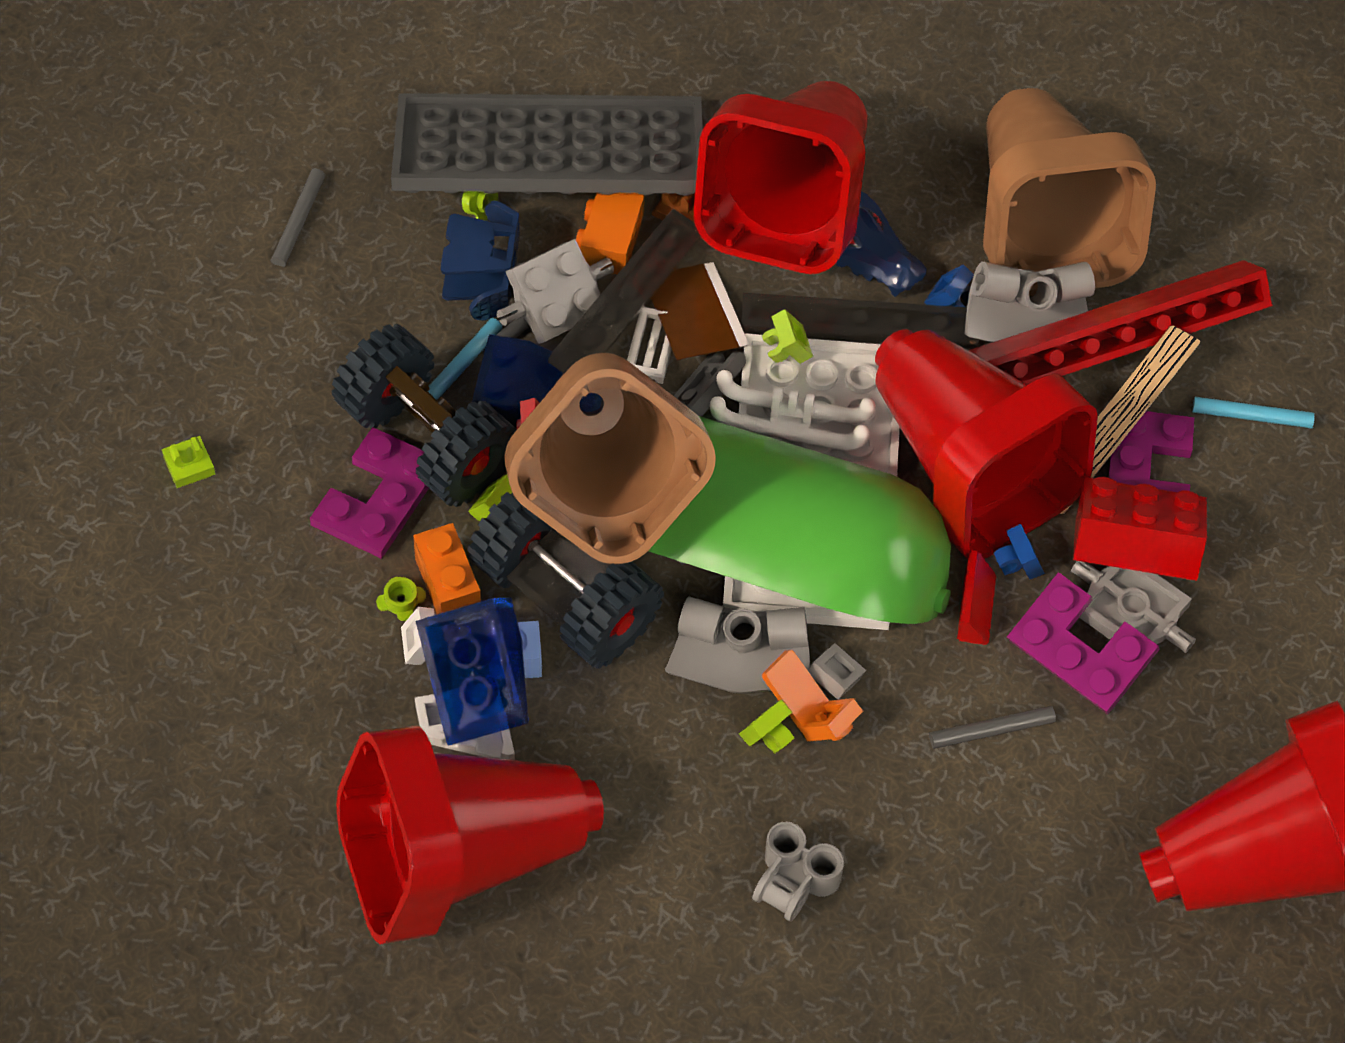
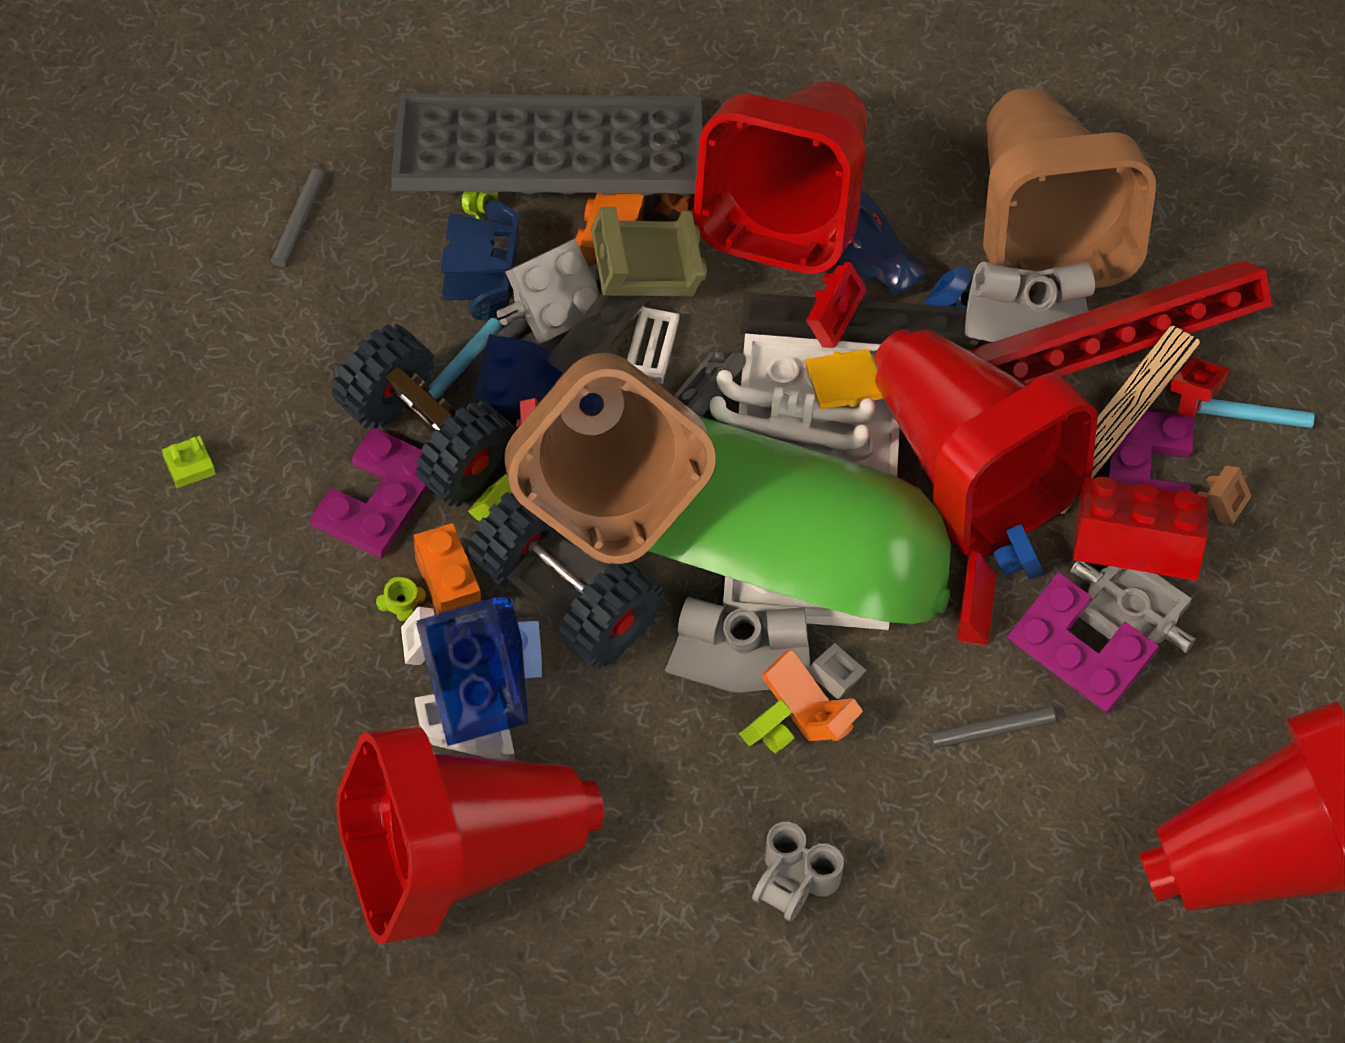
reddish brown sticker [642,262,749,360] -> none
lime tile [762,309,814,364] -> none
none -> olive panel [591,207,707,296]
none -> yellow piece [805,348,883,410]
none -> red plate [806,262,867,348]
none -> red plate [1170,357,1230,418]
none -> medium nougat tile [1197,466,1252,525]

